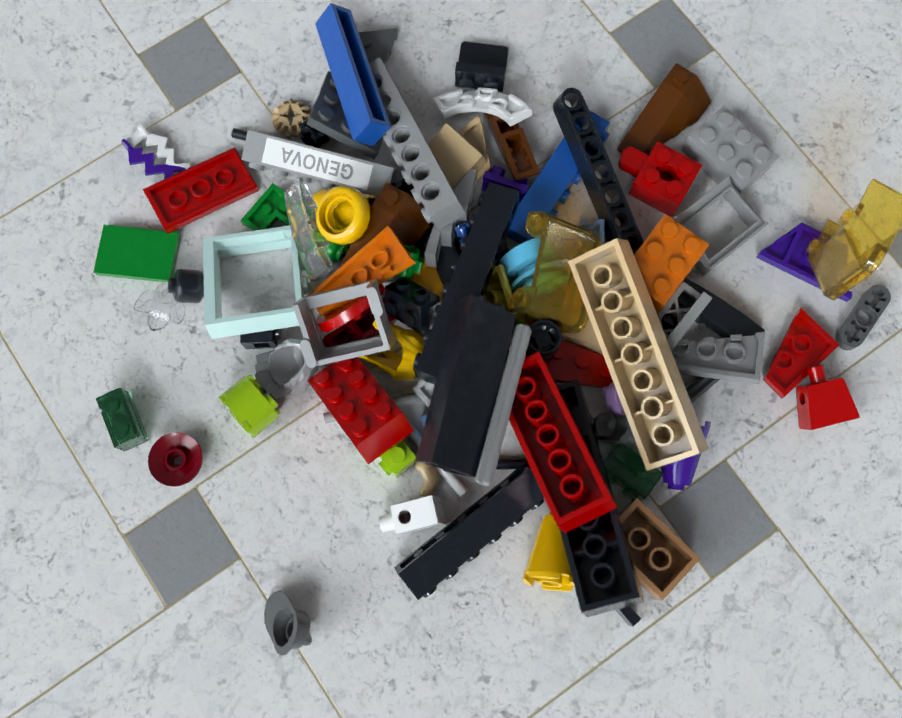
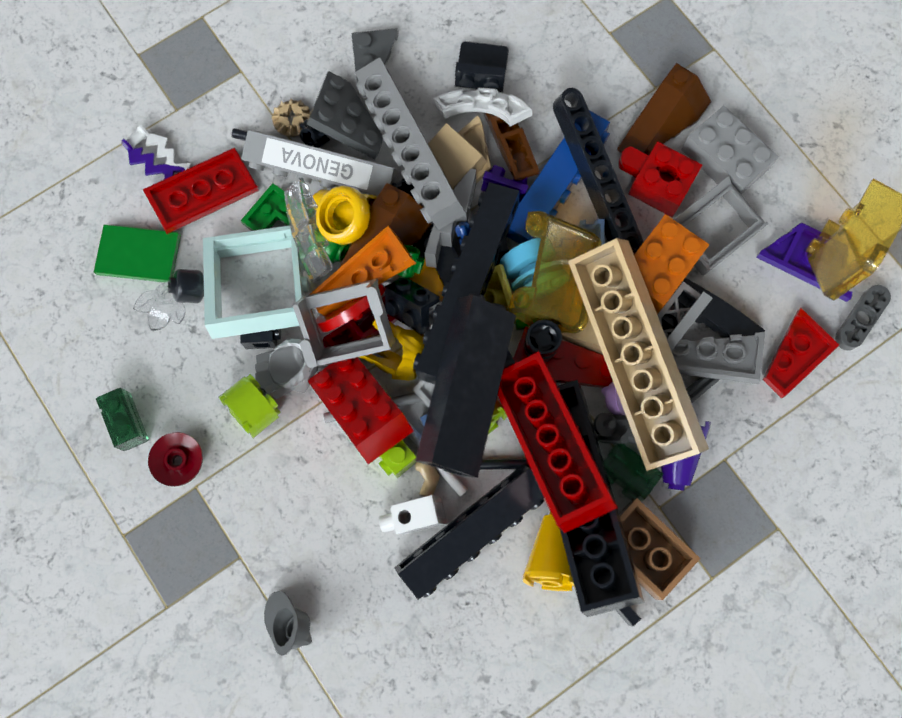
blue brick [315,3,391,146] -> none
light grey axle [475,324,532,486] -> none
red torso [796,364,860,430] -> none

